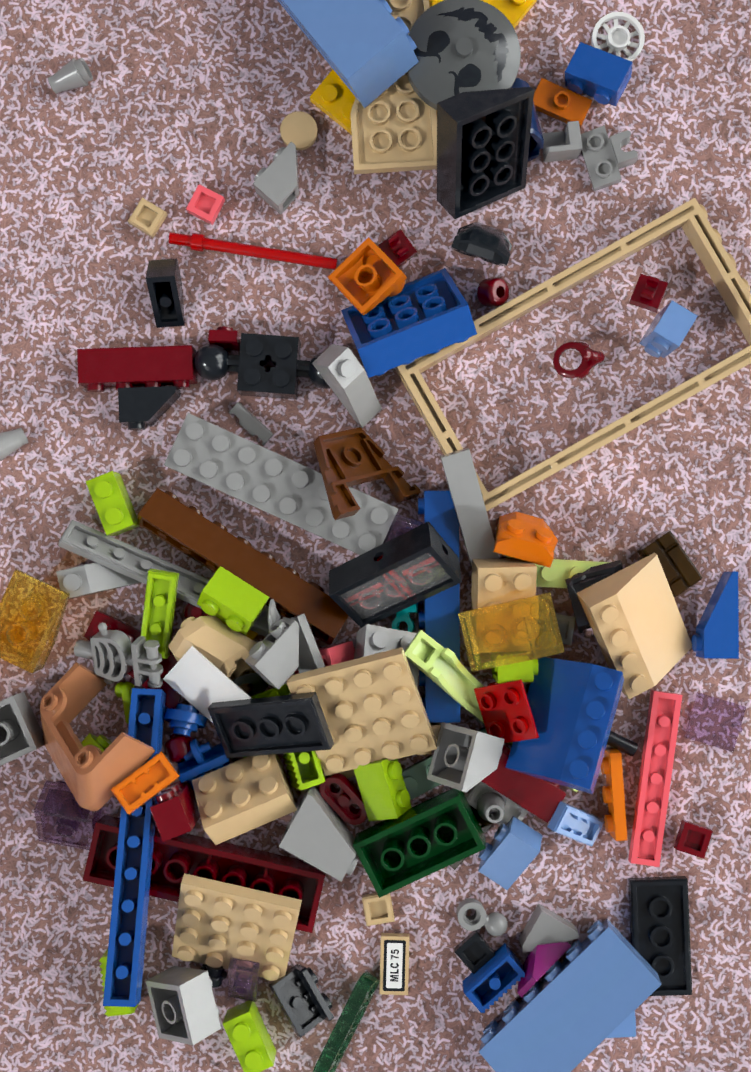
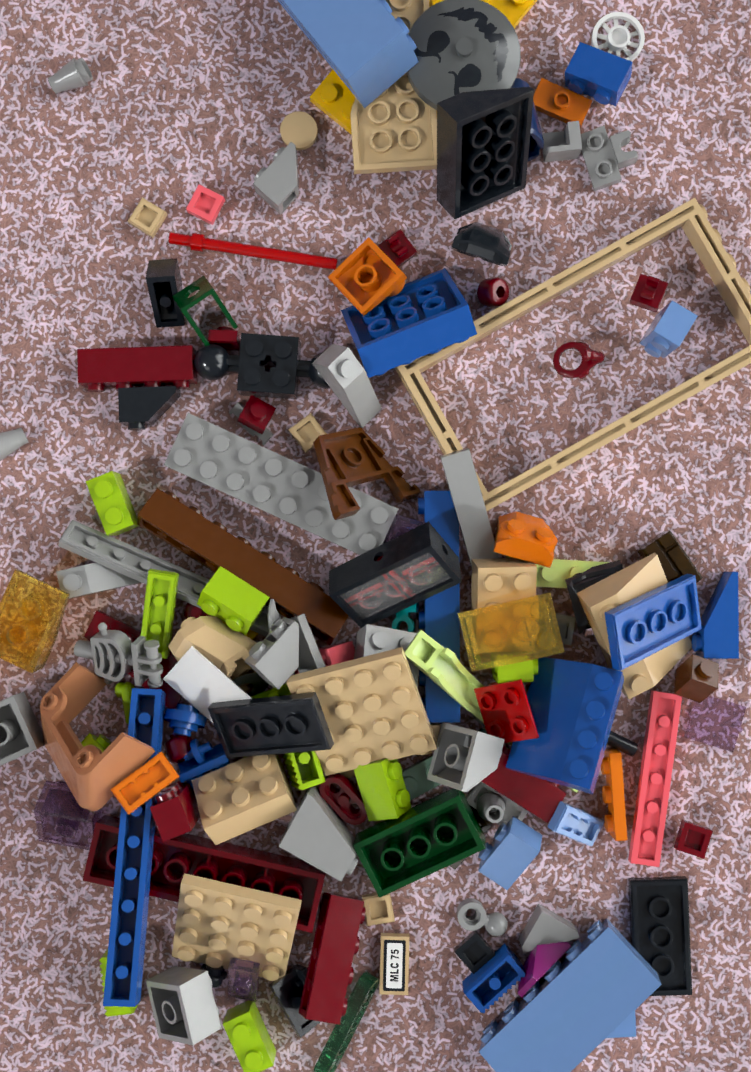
none -> dark green piece [172,276,238,346]
none -> dark red plate [237,395,276,434]
none -> tan tile [289,413,326,453]
none -> dark red brick [299,892,366,1025]
none -> tile [605,574,702,671]
none -> reddish brown brick [674,654,719,703]

